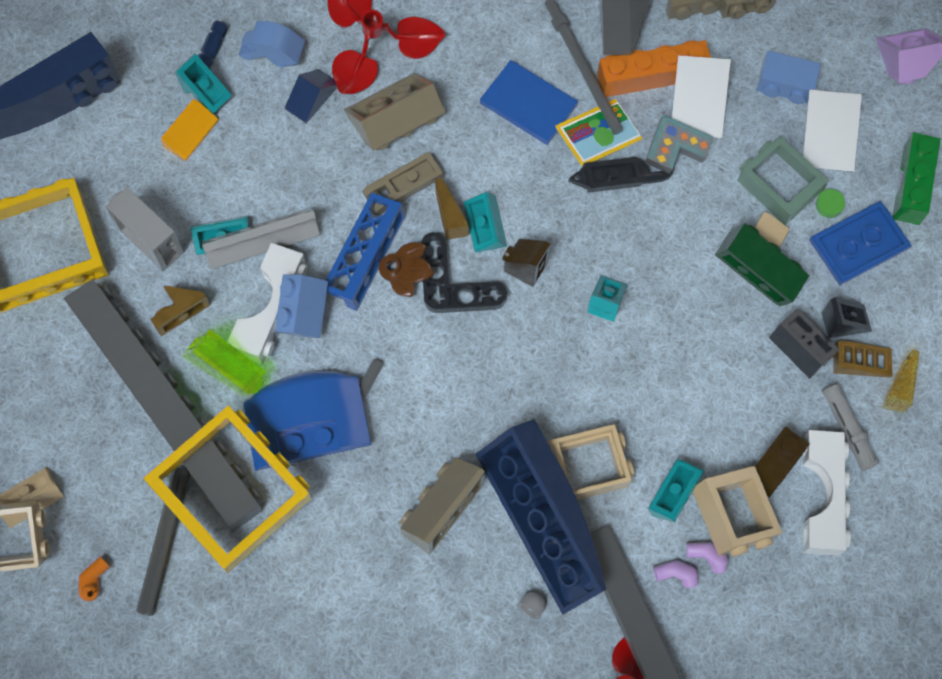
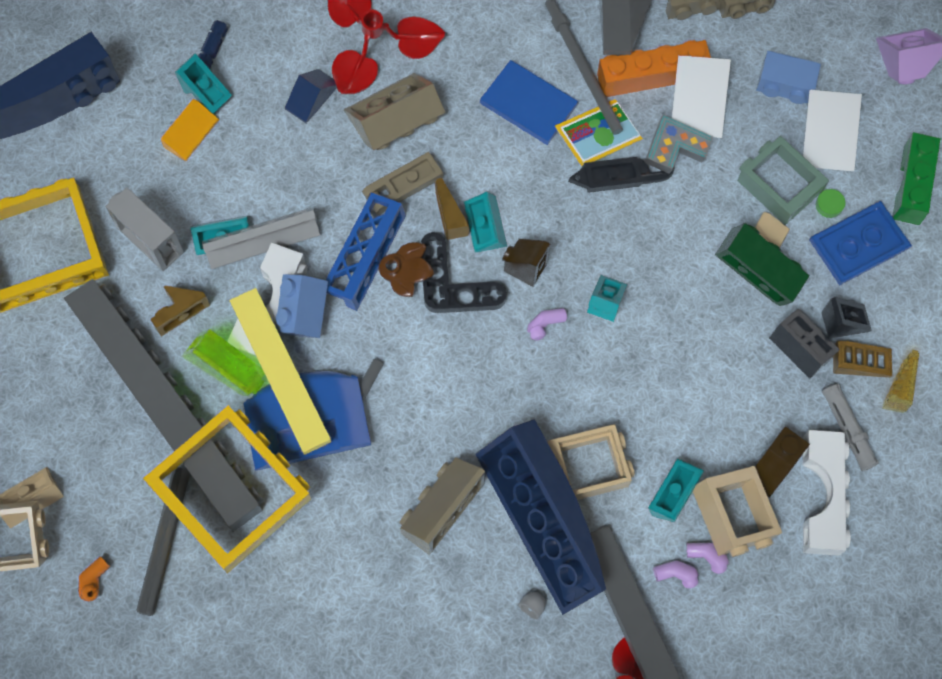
medium blue brick [239,21,305,67] -> none
none -> light yellow tile [229,288,331,455]
none -> lavender arm [527,308,567,341]

